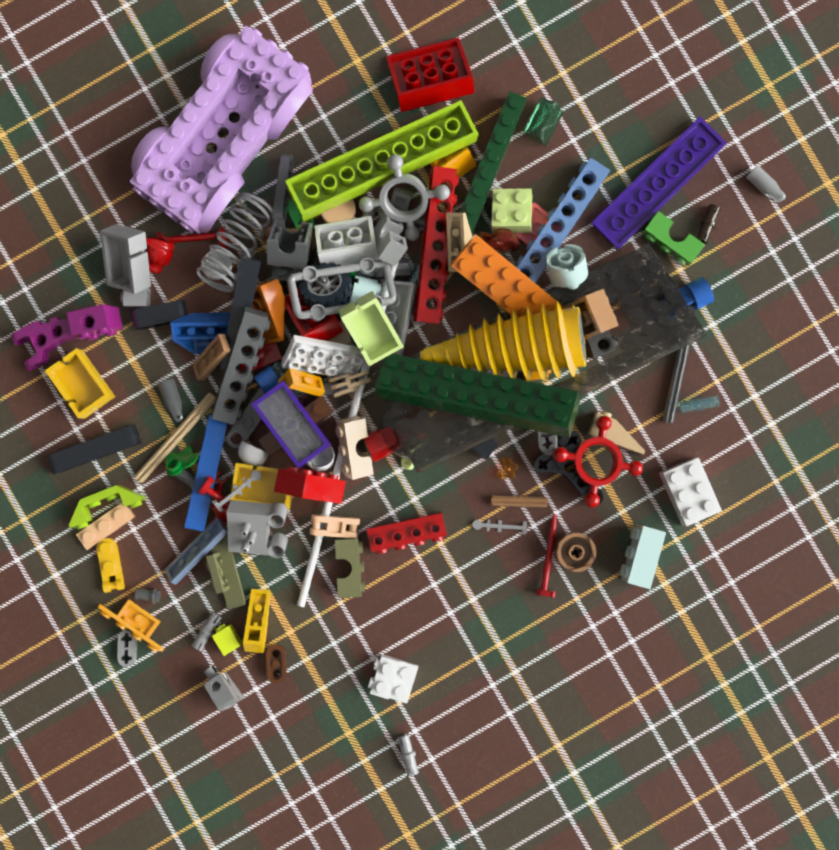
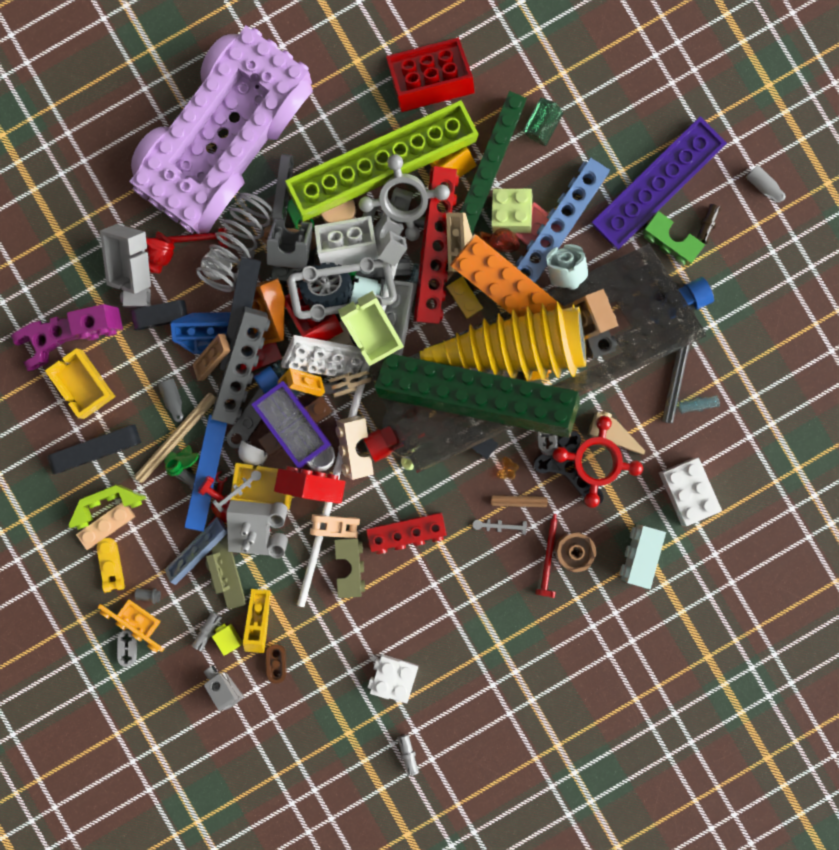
none -> yellow plate [446,276,483,319]

